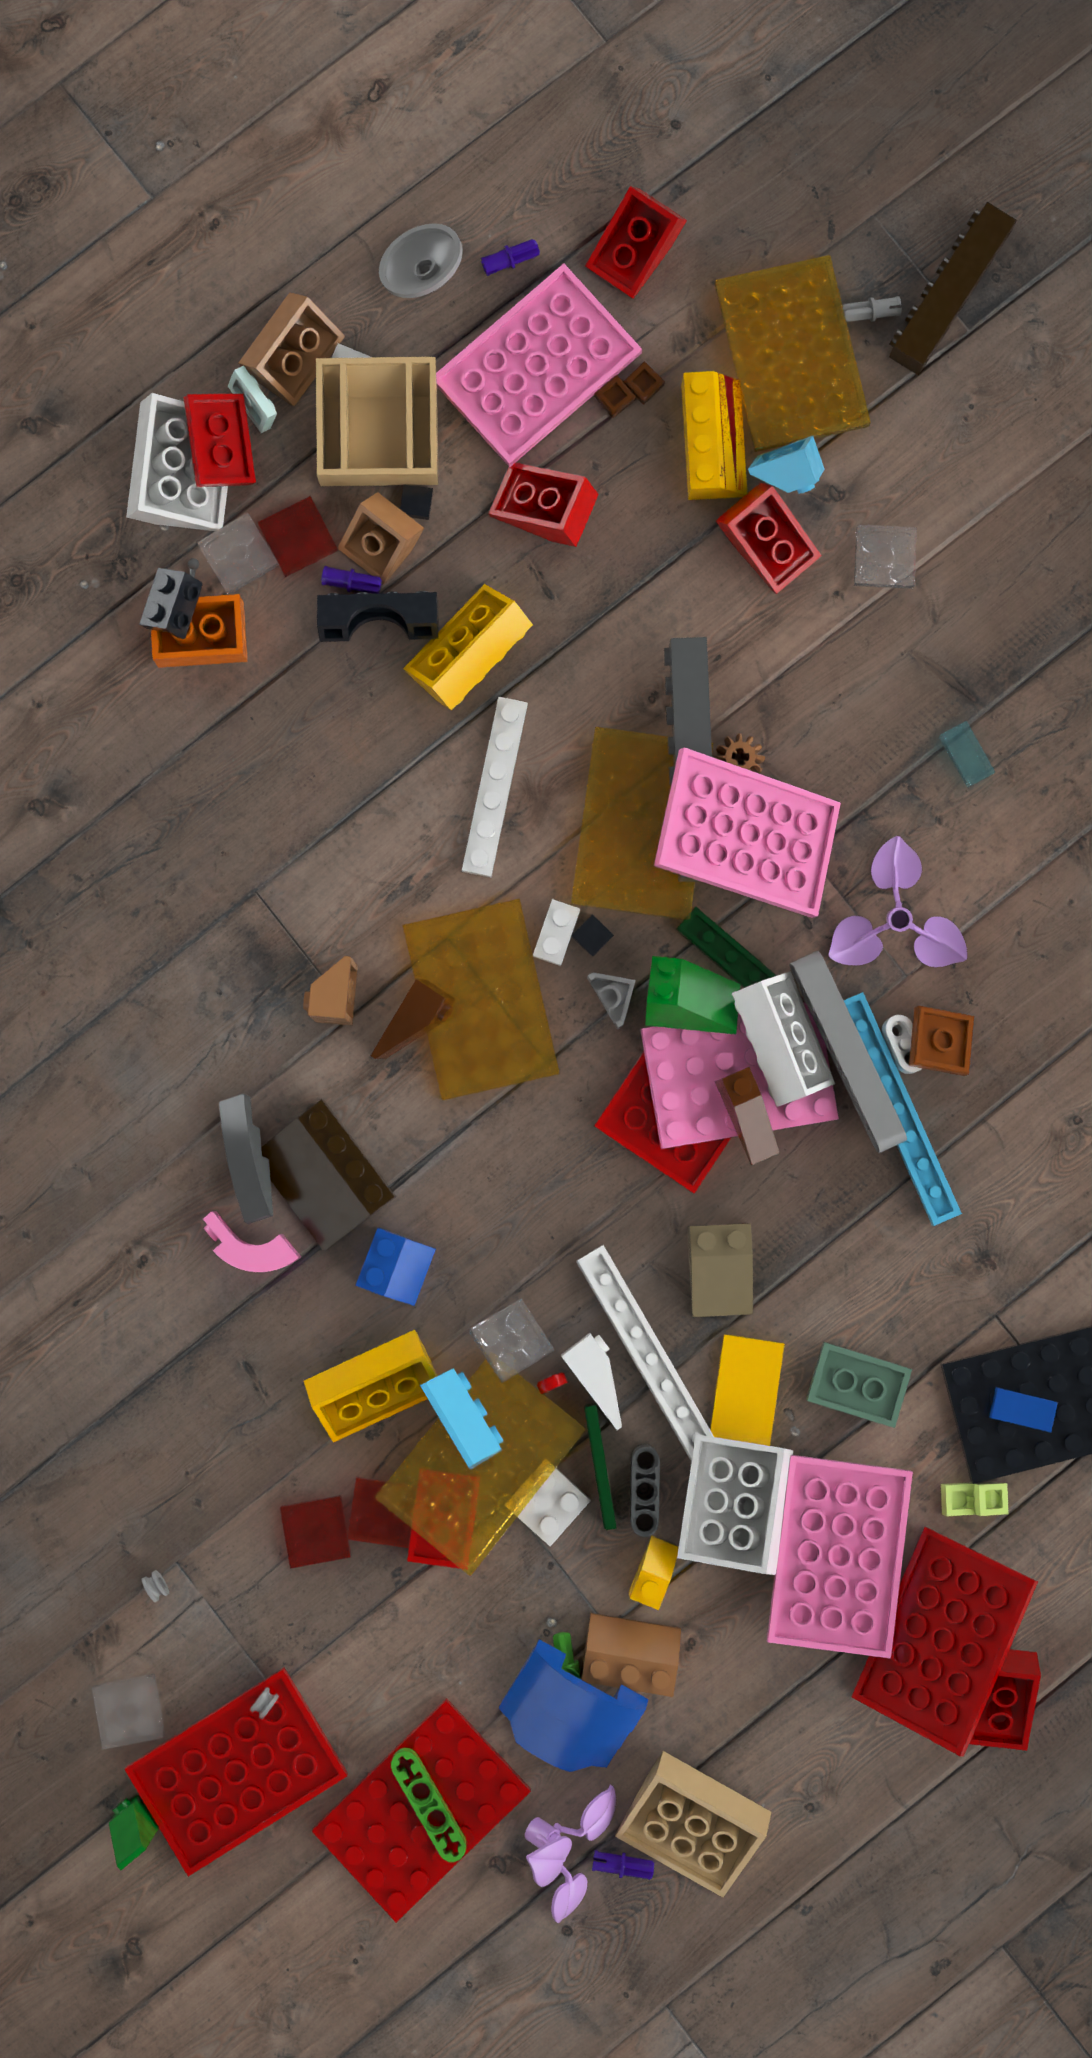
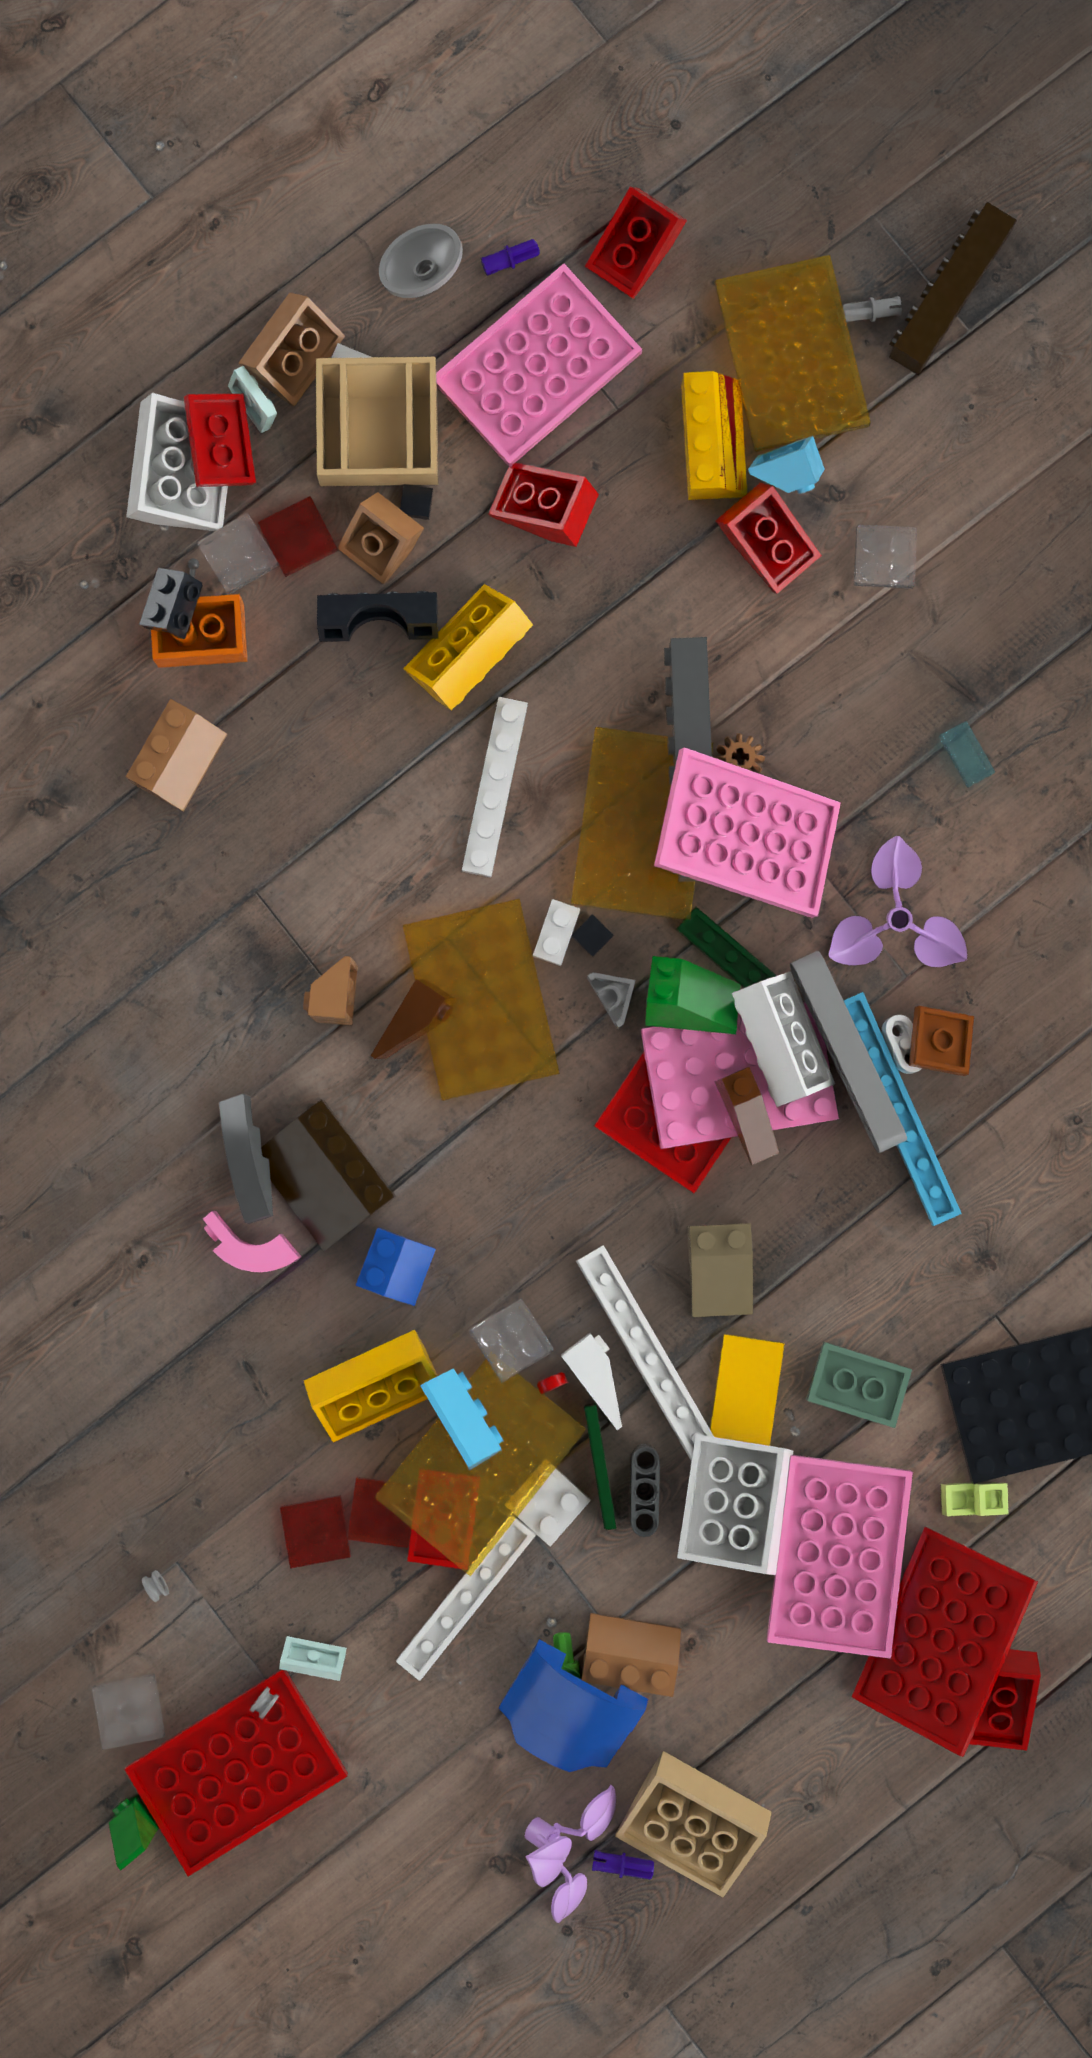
red plate [312,1698,531,1923] -> none
dark purple axle [321,566,382,594] -> none
bright green beam [391,1748,466,1862] -> none
reddish brown tile [594,375,636,418] -> none
reddish brown tile [623,361,665,405] -> none
yellow slope [628,1535,679,1610] -> none
blue tile [989,1387,1058,1432] -> none
none -> slope [126,699,227,812]
none -> light aqua plate [279,1636,347,1681]
none -> white plate [396,1514,536,1681]

